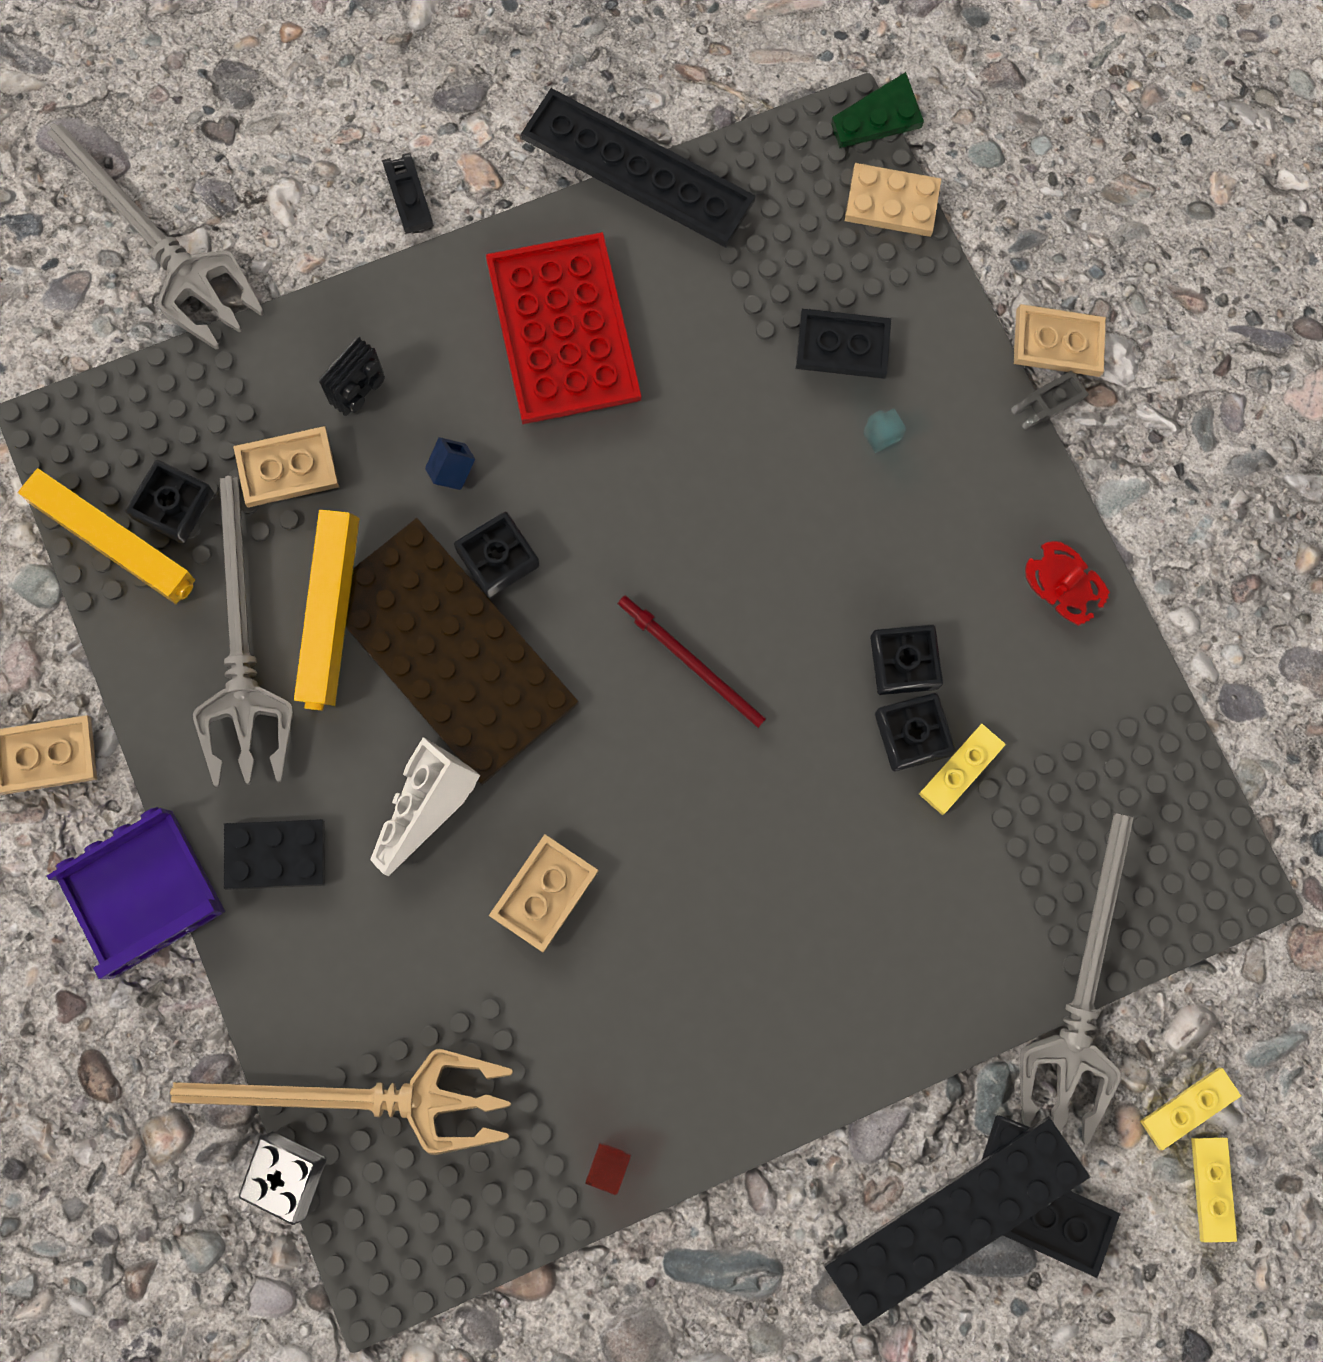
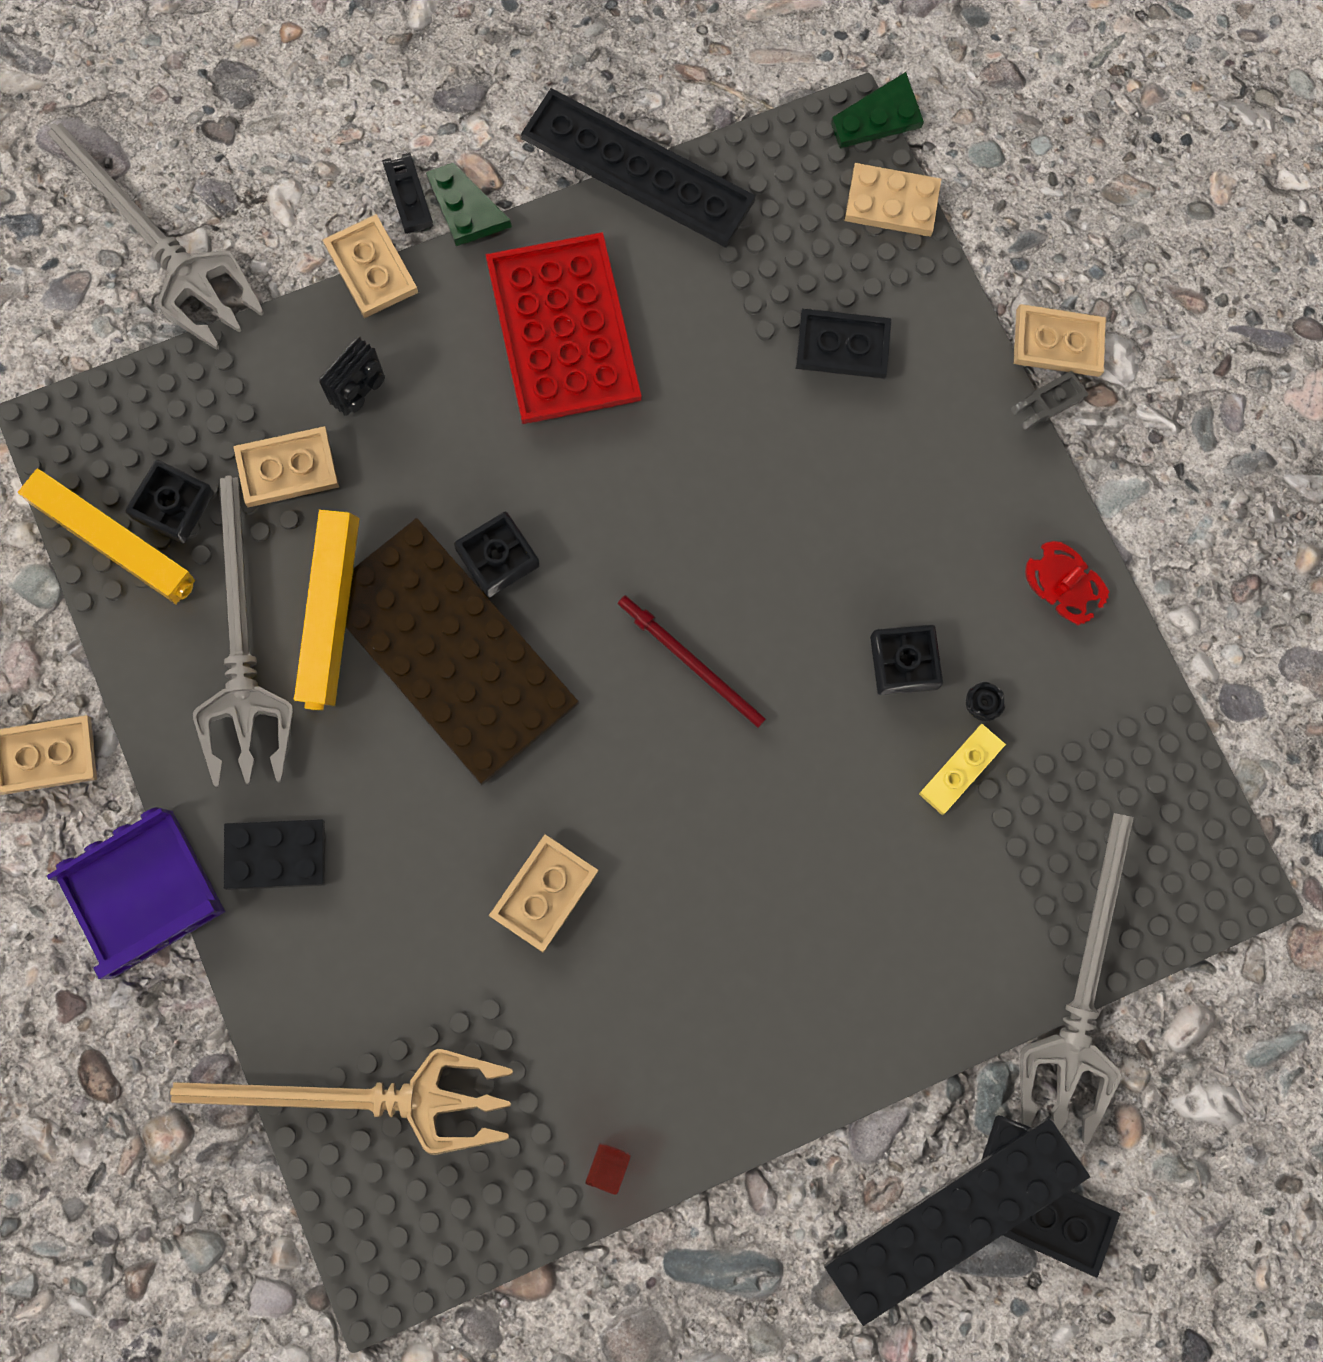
brick [239,1131,326,1225] -> none
white wedge [370,737,480,876] -> none
dark blue panel [425,437,475,490] -> none
clear light blue plate [863,409,906,453] -> none
black brick [875,693,956,772] -> none
light yellow plate [1140,1067,1241,1150] -> none
light yellow plate [1191,1137,1237,1243] -> none
none -> tan plate [322,214,418,319]
none -> dark green wing [426,163,512,246]
none -> black plate [966,682,1005,721]

